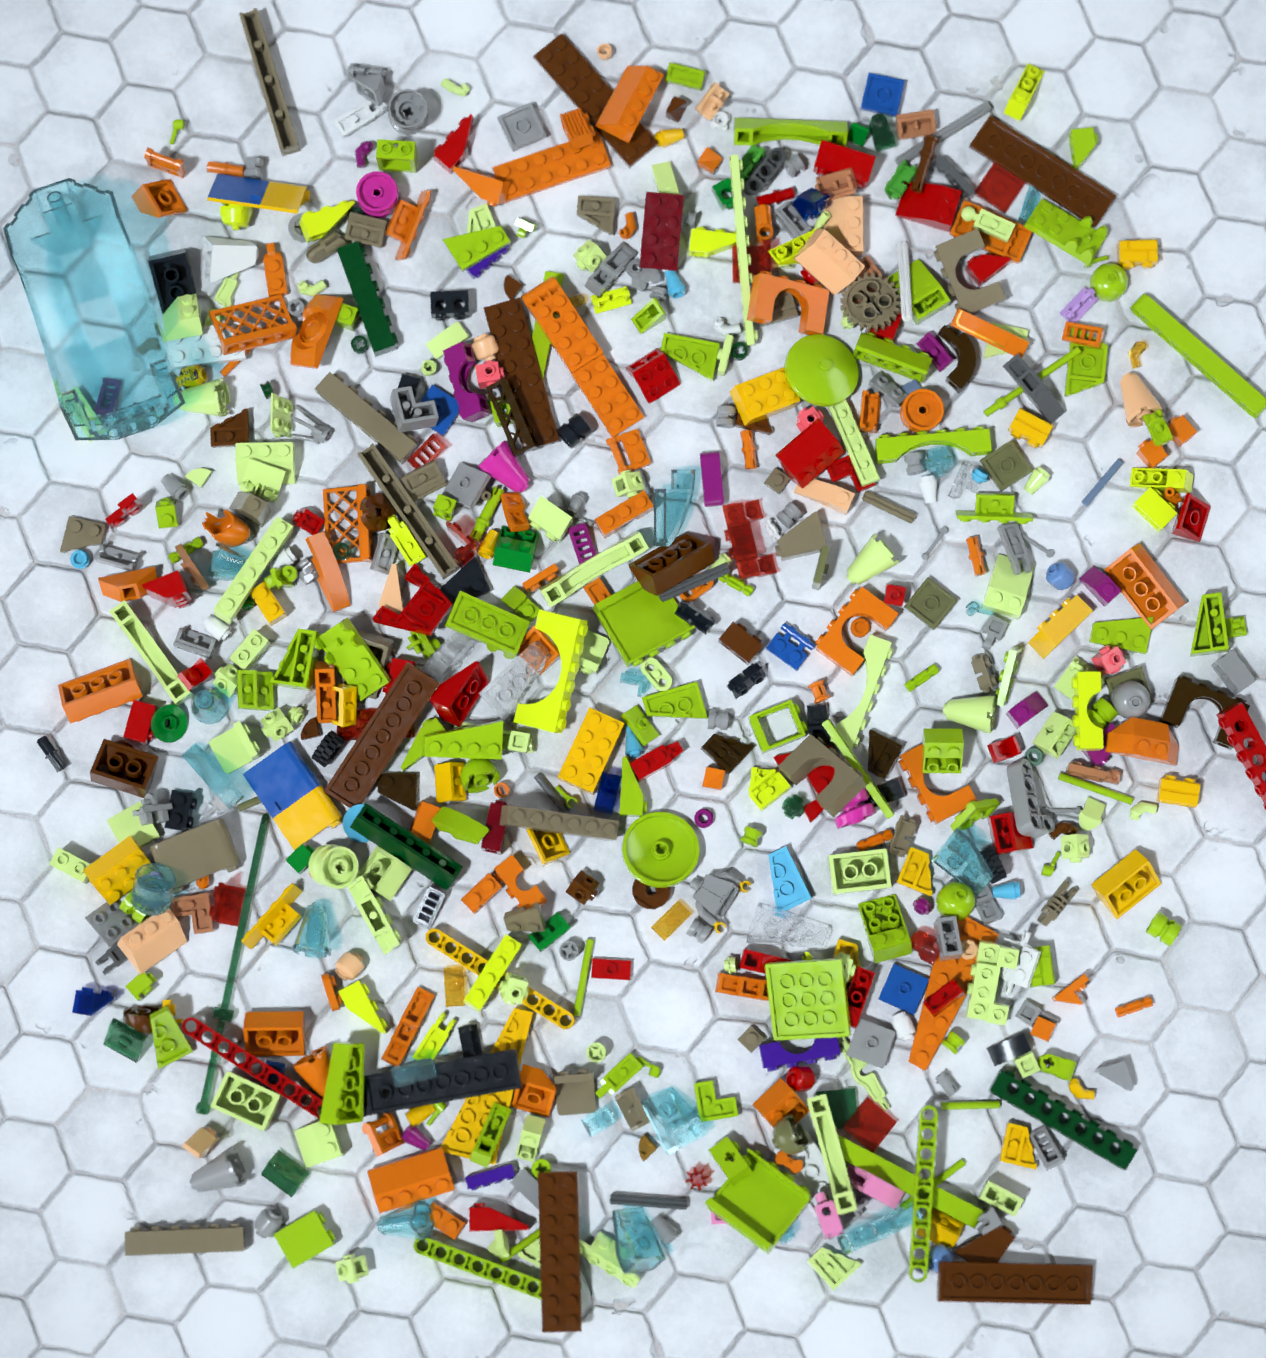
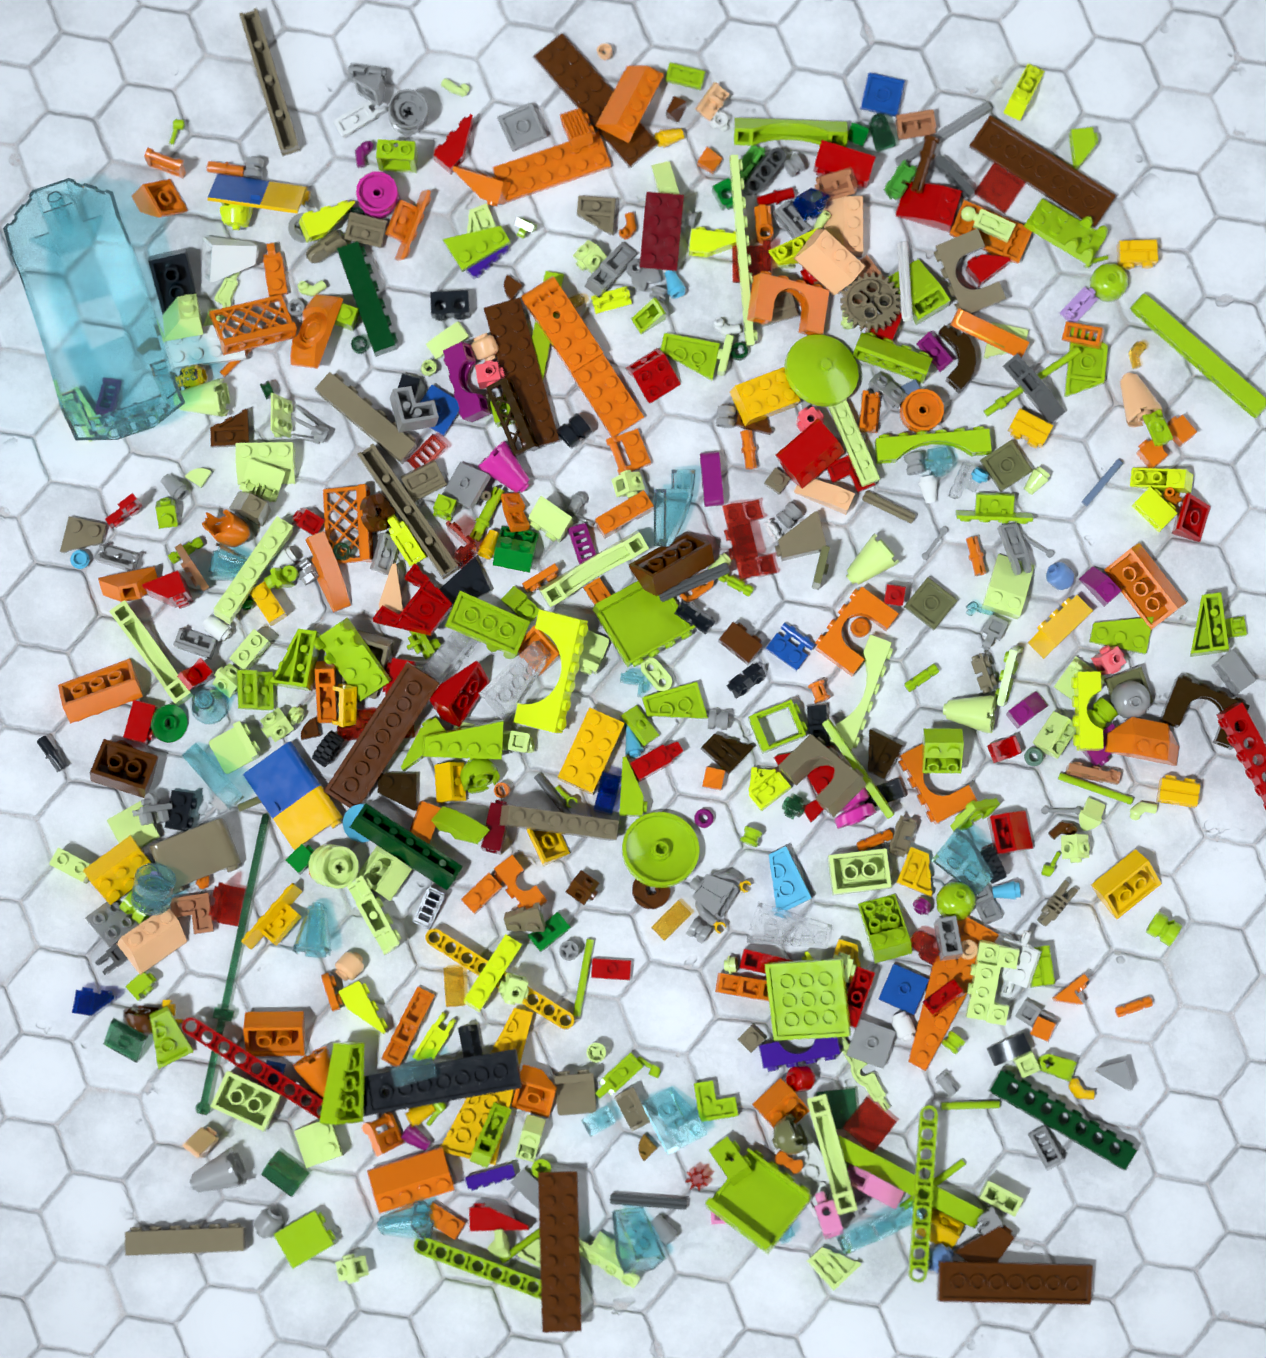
yellow wing [999,1123,1037,1170] -> none
light grey beam [1007,759,1055,838] -> none
clear light blue slope [1017,186,1041,225] -> none

